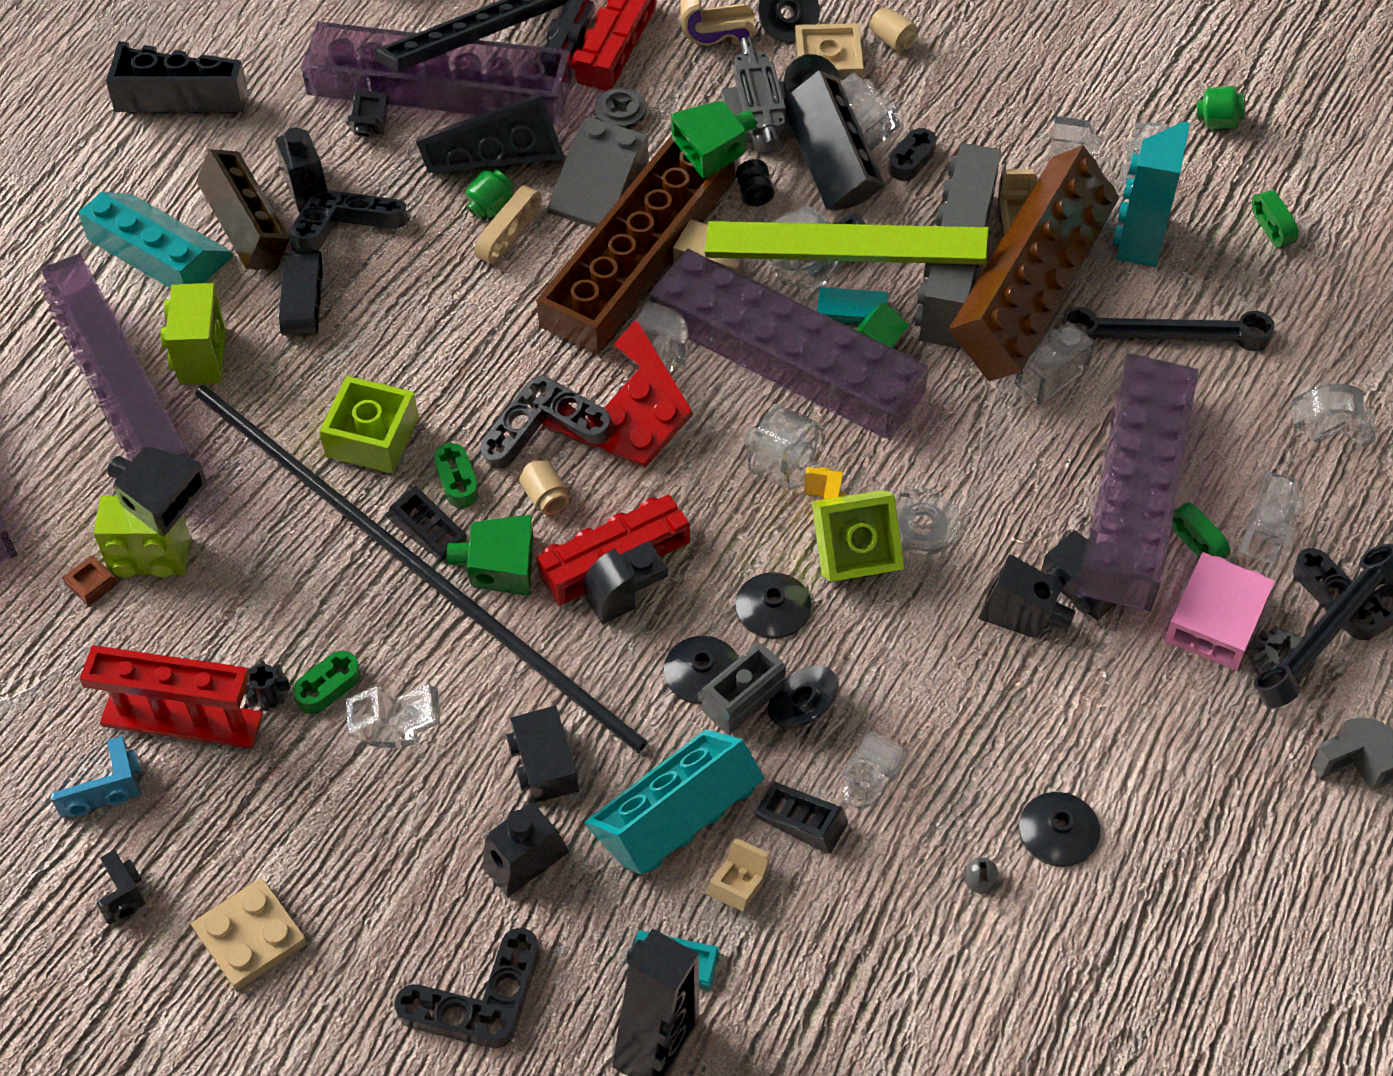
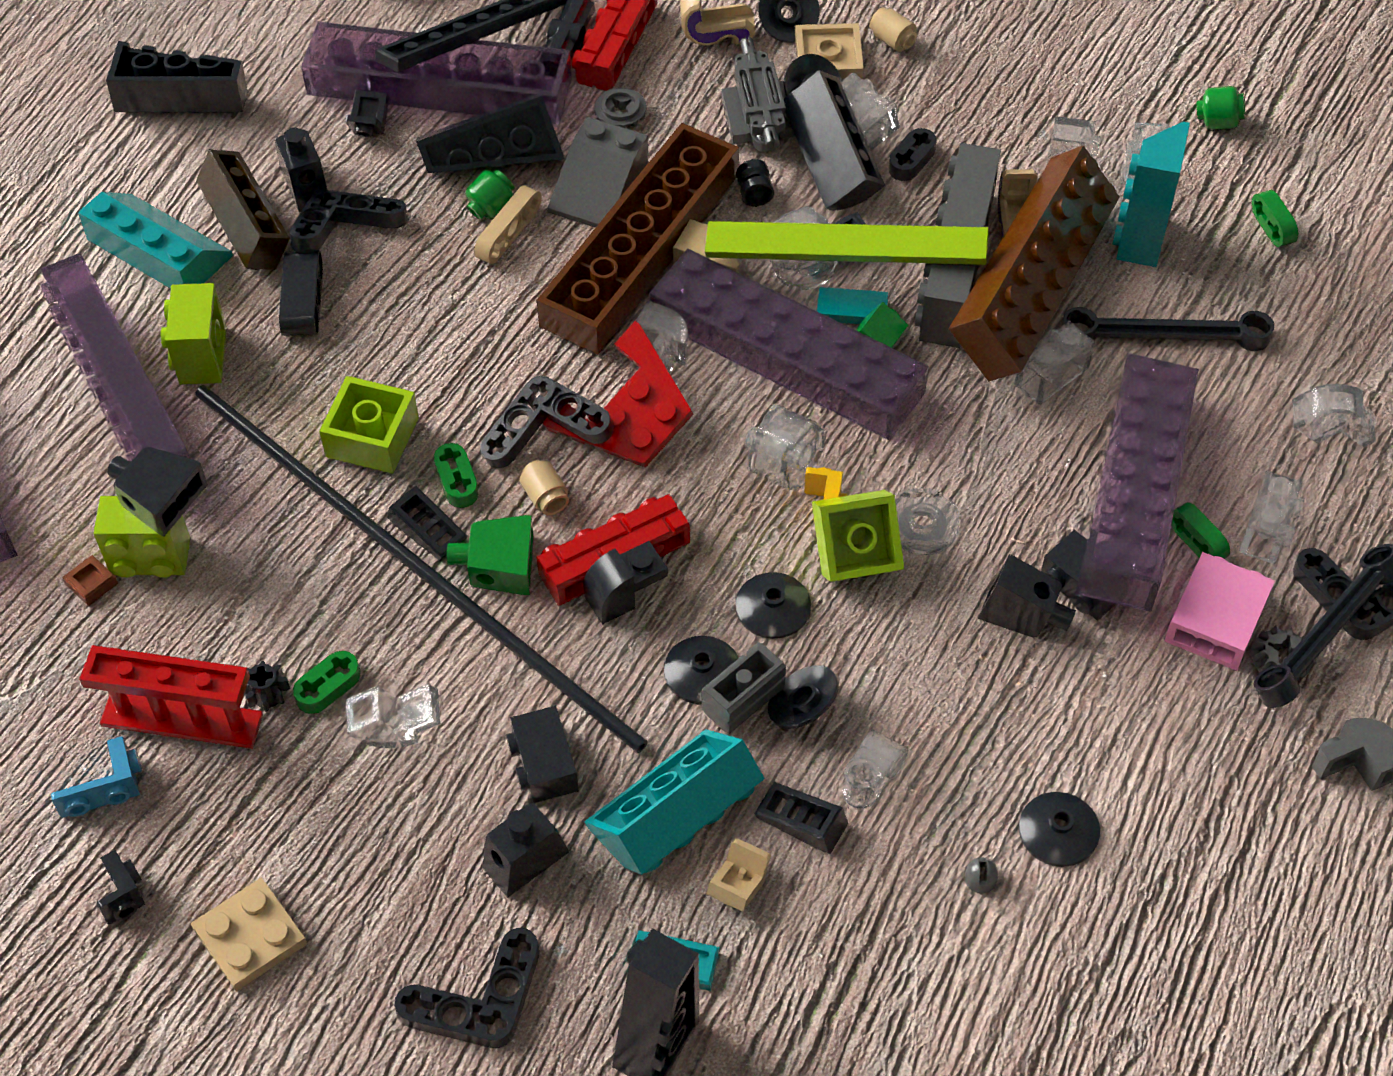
green torso [671,101,757,179] -> none

